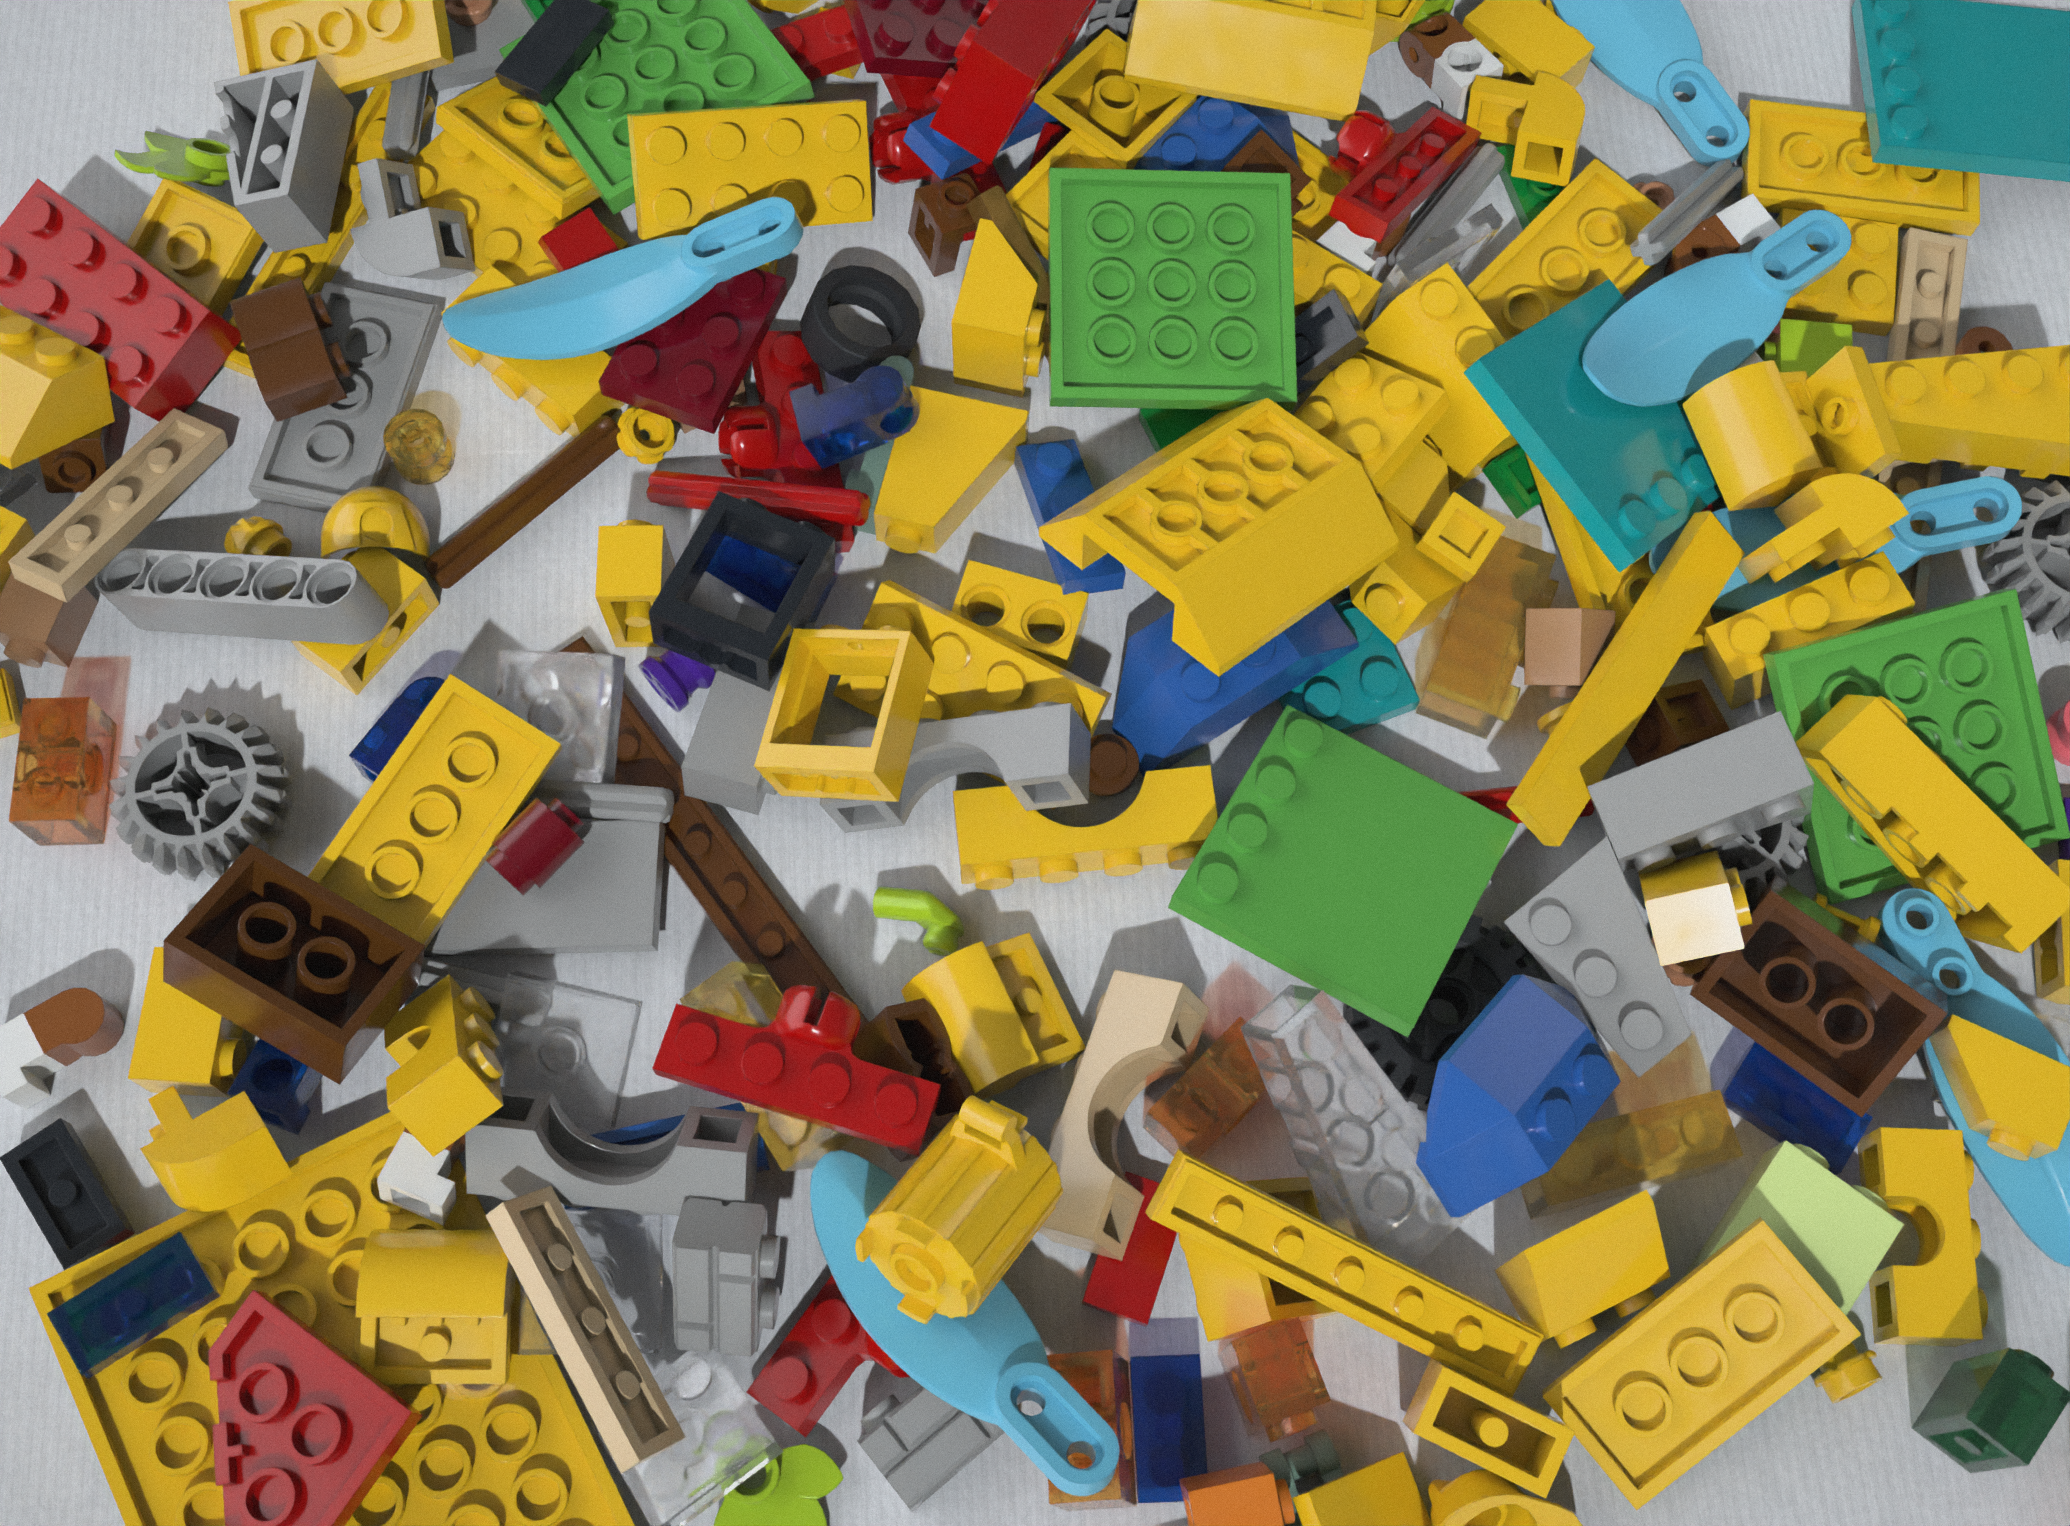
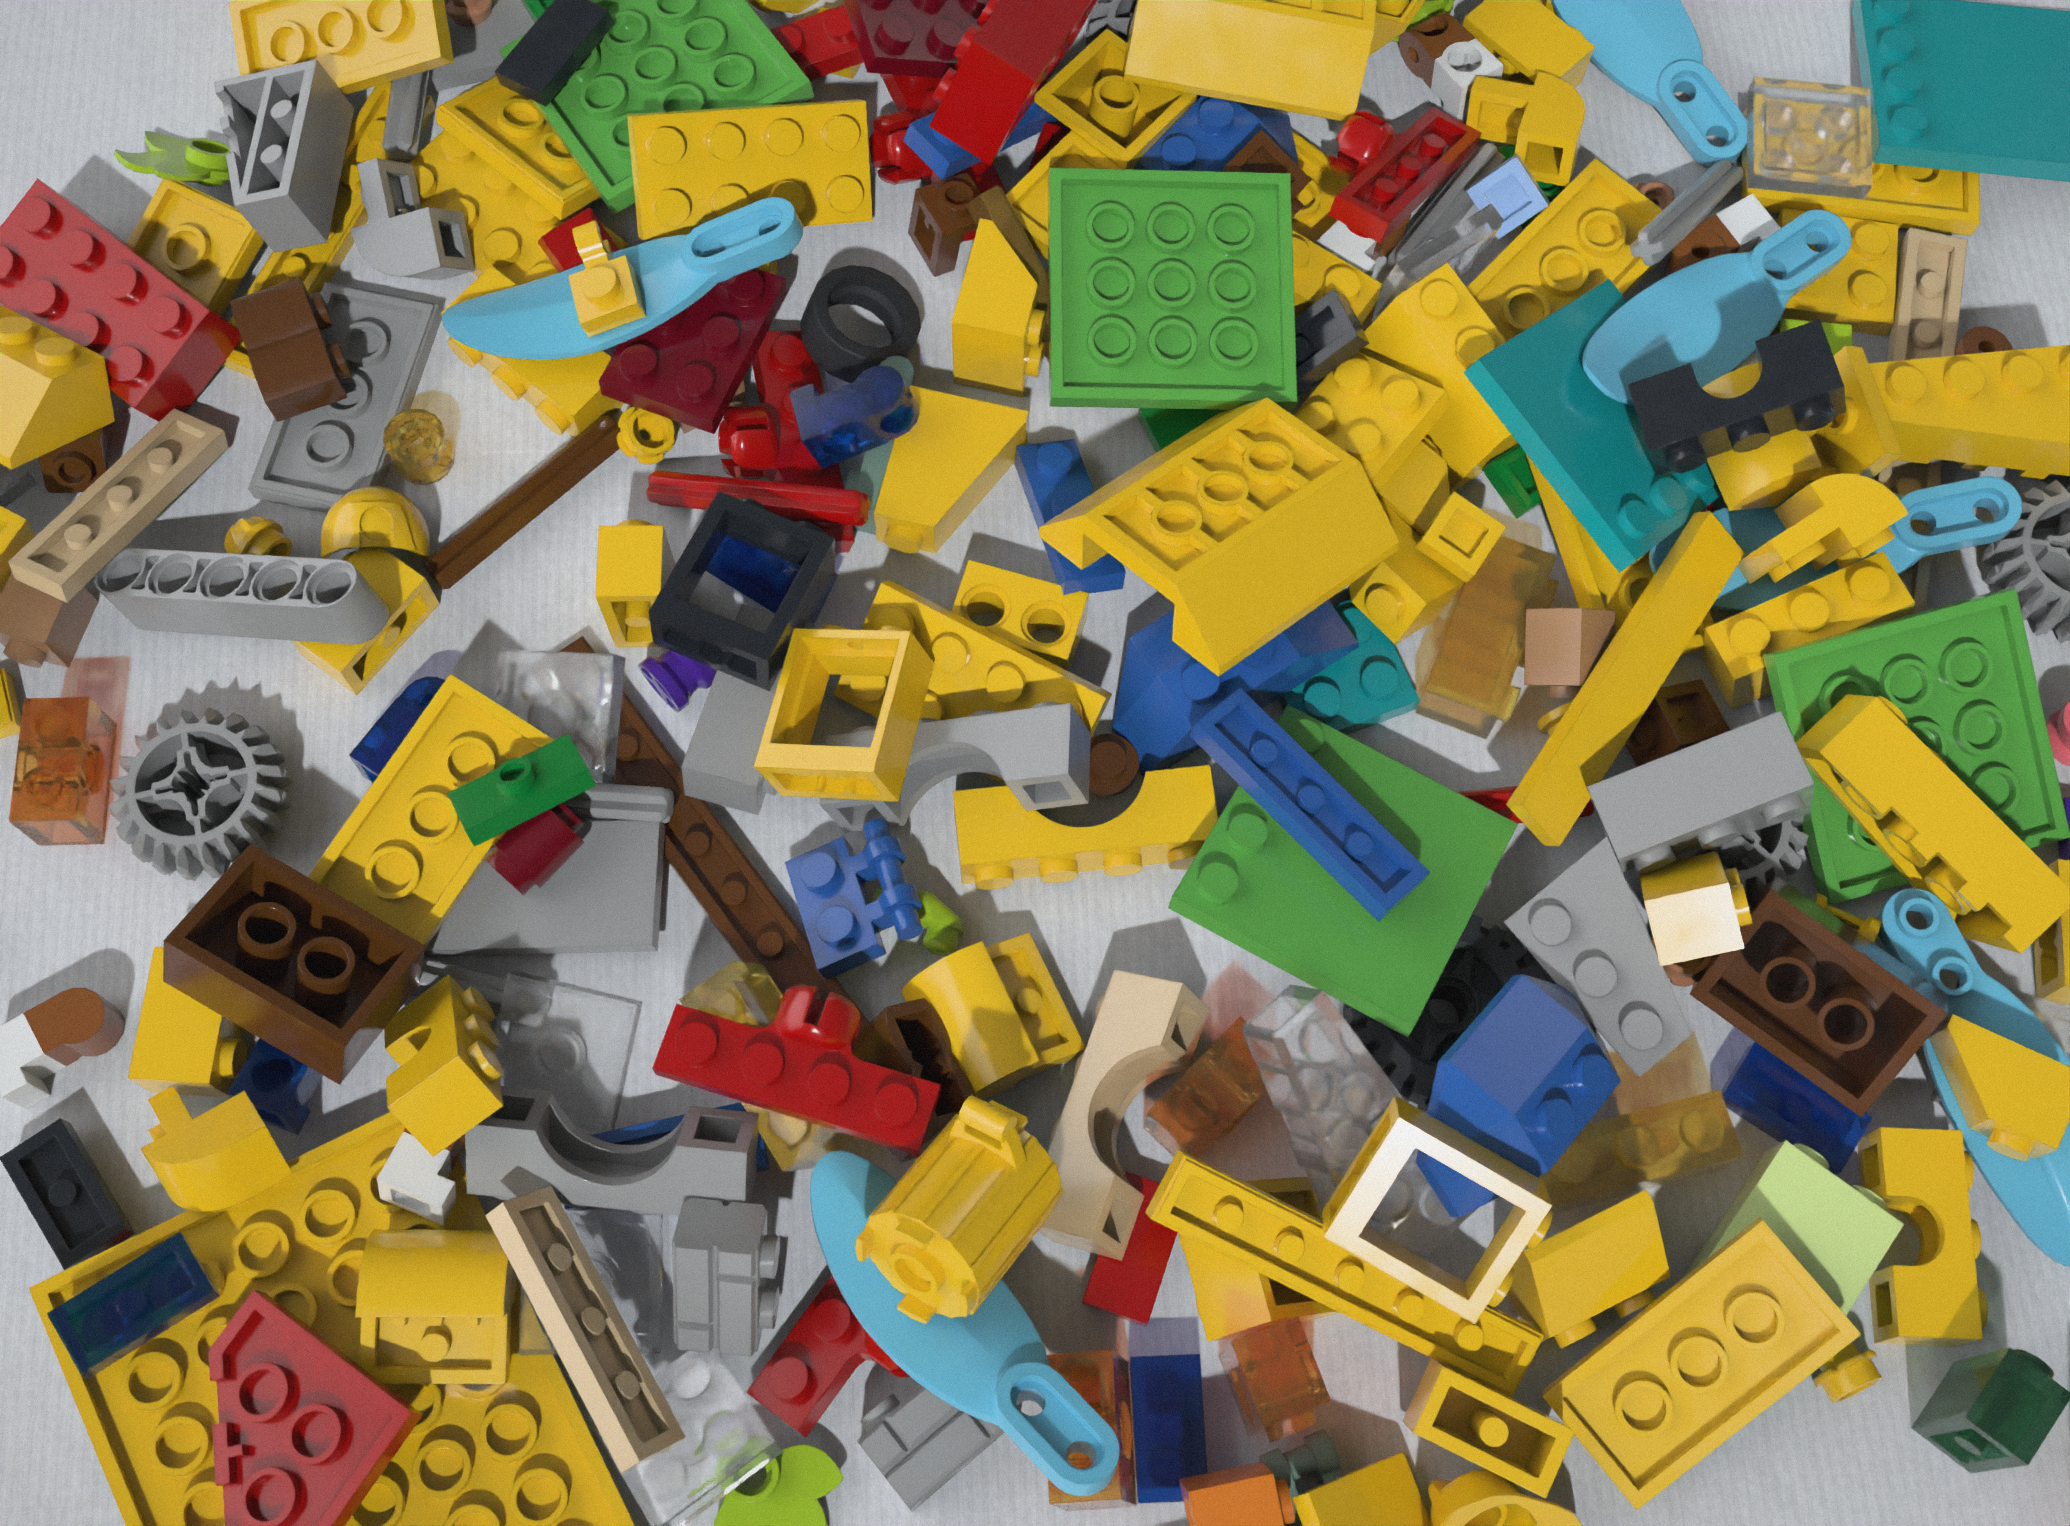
none -> green plate [447,734,596,846]
none -> yellow plate [568,220,646,337]
none -> blue plate [785,818,923,980]
none -> blue plate [1189,688,1430,922]
none -> window [1322,1095,1553,1324]
none -> light blue plate [1466,153,1550,239]
none -> black arch [1628,319,1846,475]
none -> clear plate [1747,76,1872,199]

